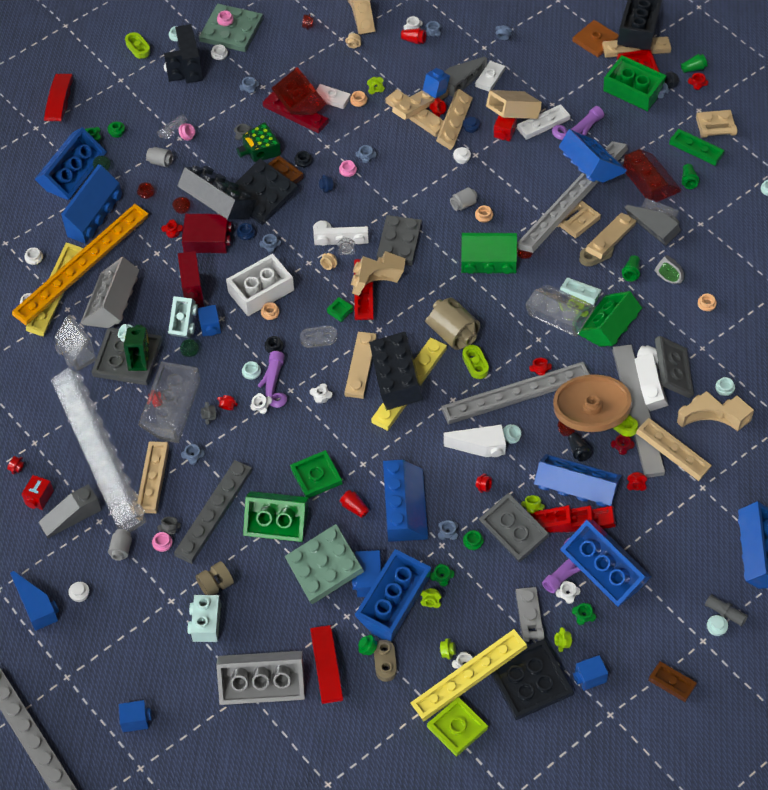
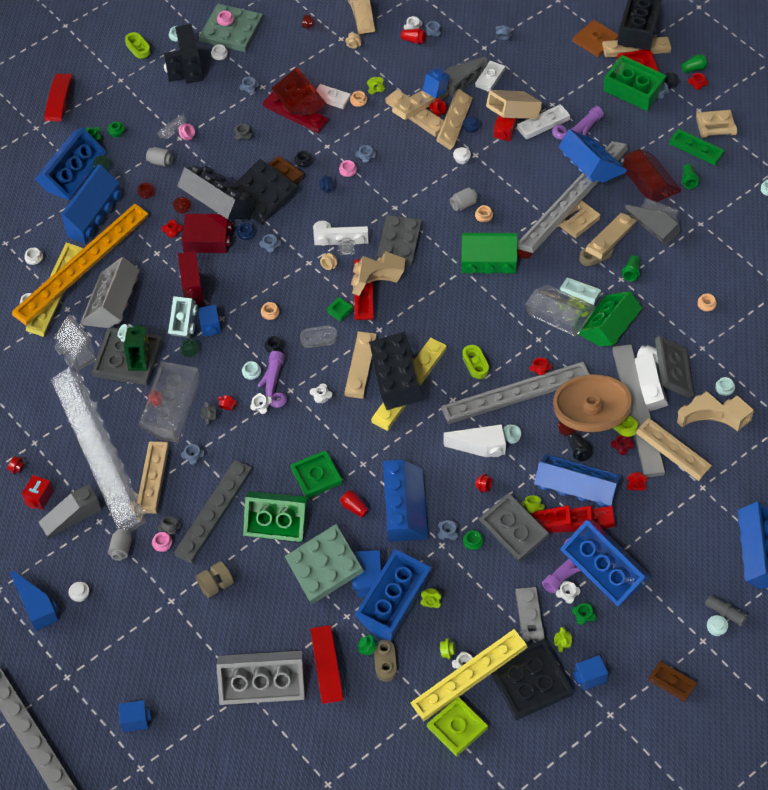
light aqua brick [188,595,221,642] -> none
white brick [226,254,294,316] -> none
dark green torso [236,122,281,162] -> none
dark tan cylinder [425,297,480,350] -> none
green plate [430,564,454,587] -> none
rock [654,255,684,284] -> none

